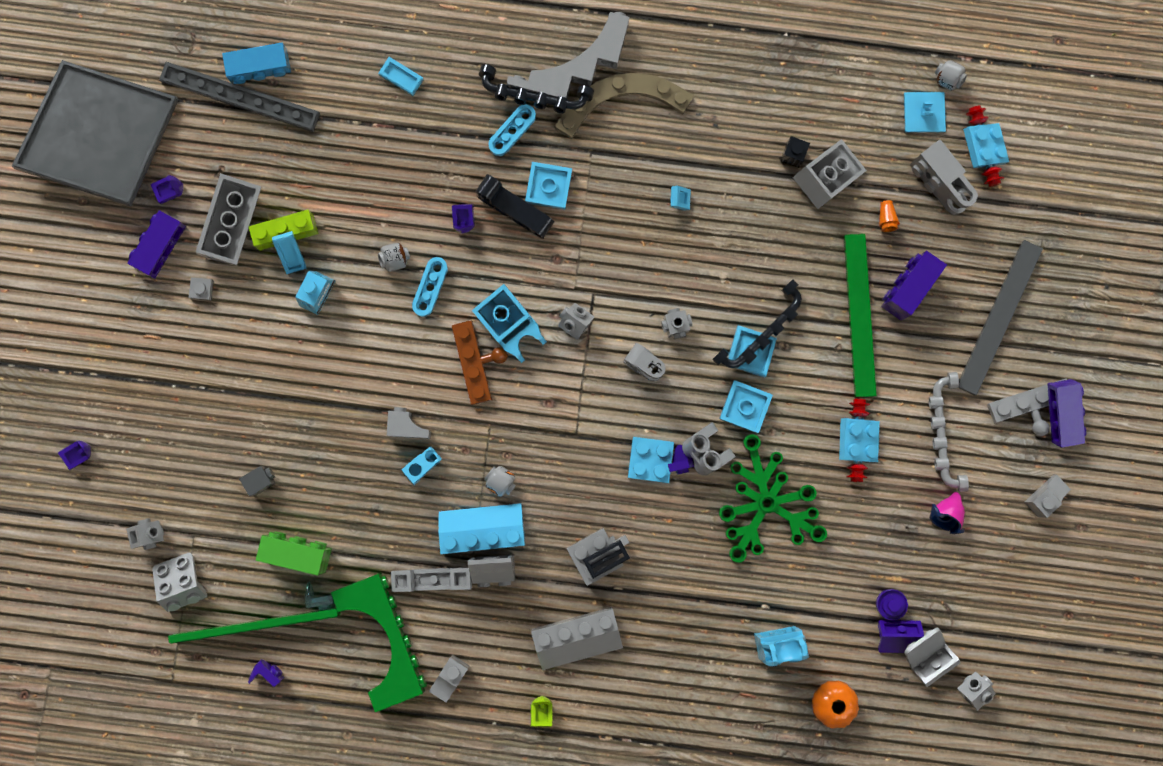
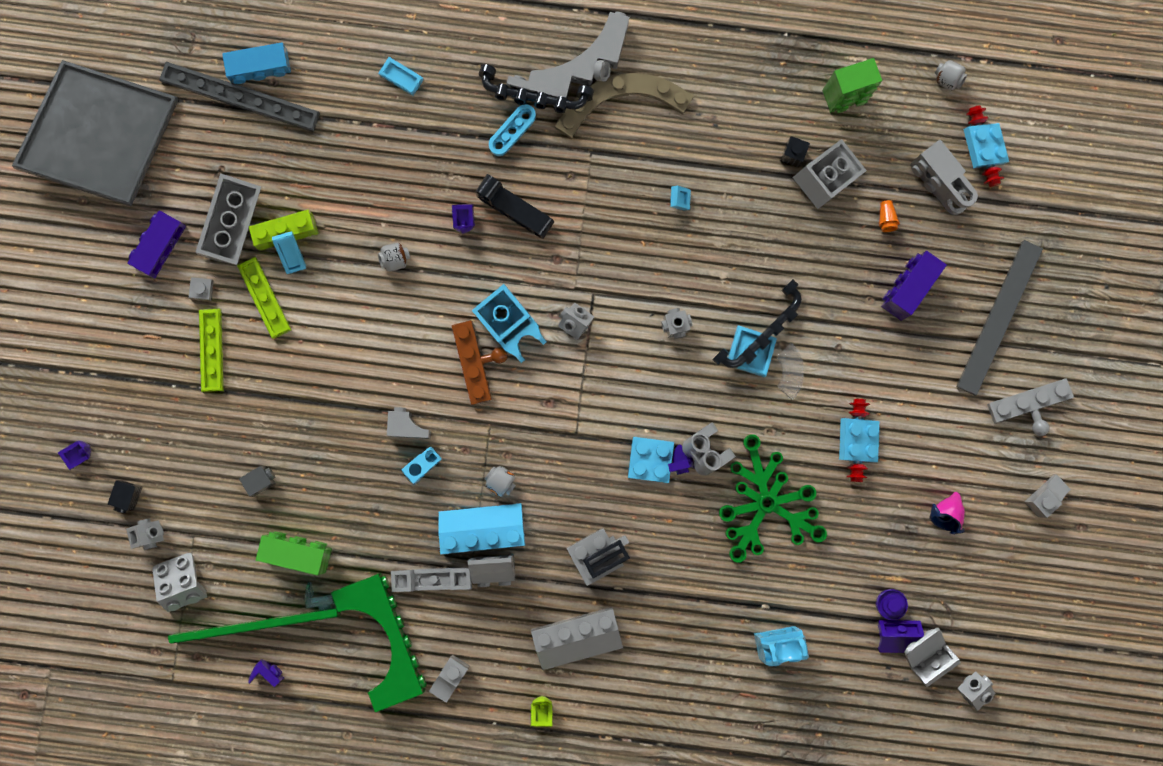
dark purple plate [150,175,183,204] -> none
medium azure torso [295,271,335,315] -> none
medium azure plate [412,257,448,317] -> none
medium azure plate [525,162,572,210] -> none
light grey piece [623,343,666,381] -> none
medium azure plate [719,380,773,434] -> none
orange piece [812,681,859,729] -> none
green tile [844,234,877,398] -> none
medium azure piece [904,92,946,133] -> none
light grey bar [929,372,969,492] -> none
dark purple brick [1047,379,1087,448] -> none
none -> black brick [108,480,142,513]
none -> lime tile [199,309,224,392]
none -> lime tile [237,257,292,339]
none -> light grey tile [594,60,611,81]
none -> clear tile [776,342,804,400]
none -> bright green brick [822,58,882,113]

